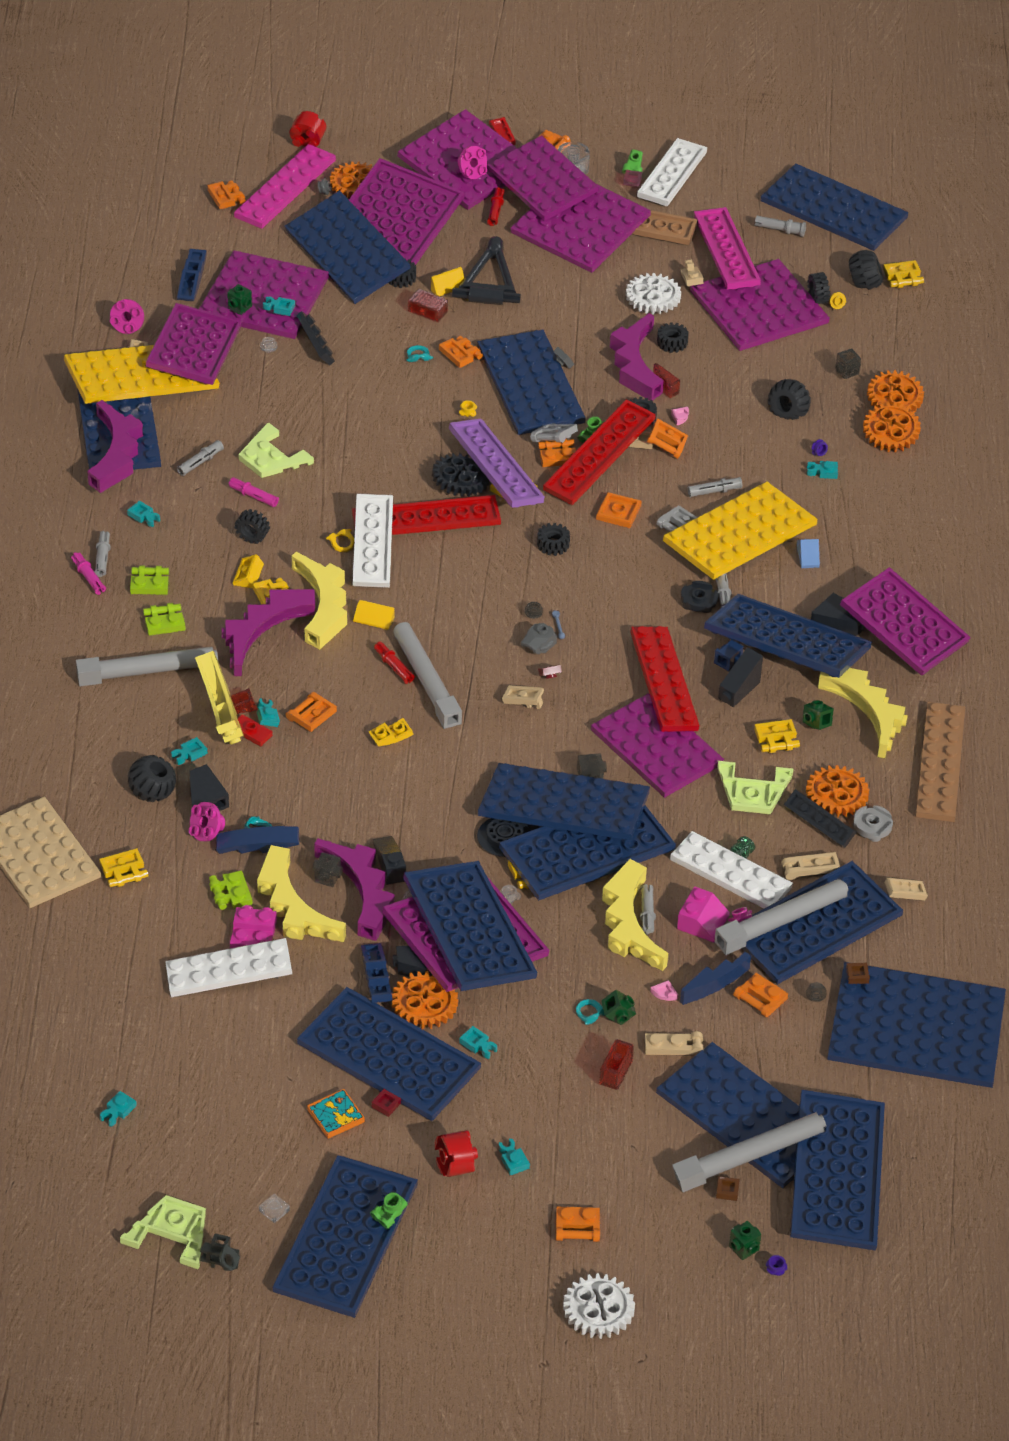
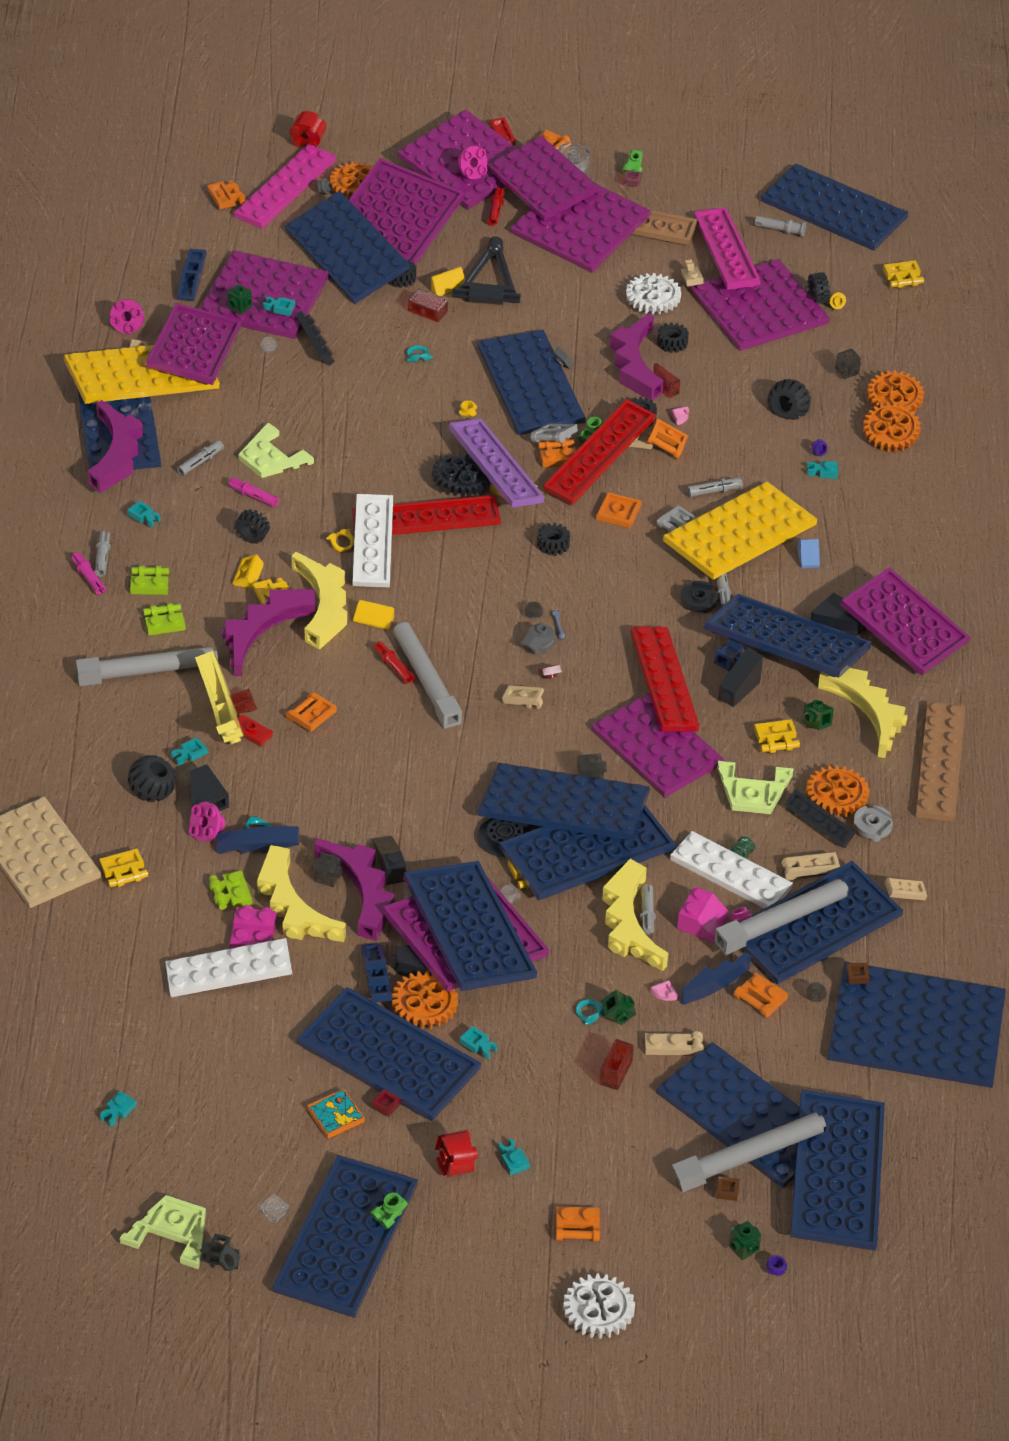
teal plate [256,698,280,727] -> none
yellow slope [369,718,414,746] -> none
orange plate [439,336,483,368] -> none
white plate [637,138,707,206] -> none
black wheel [849,250,883,290] -> none

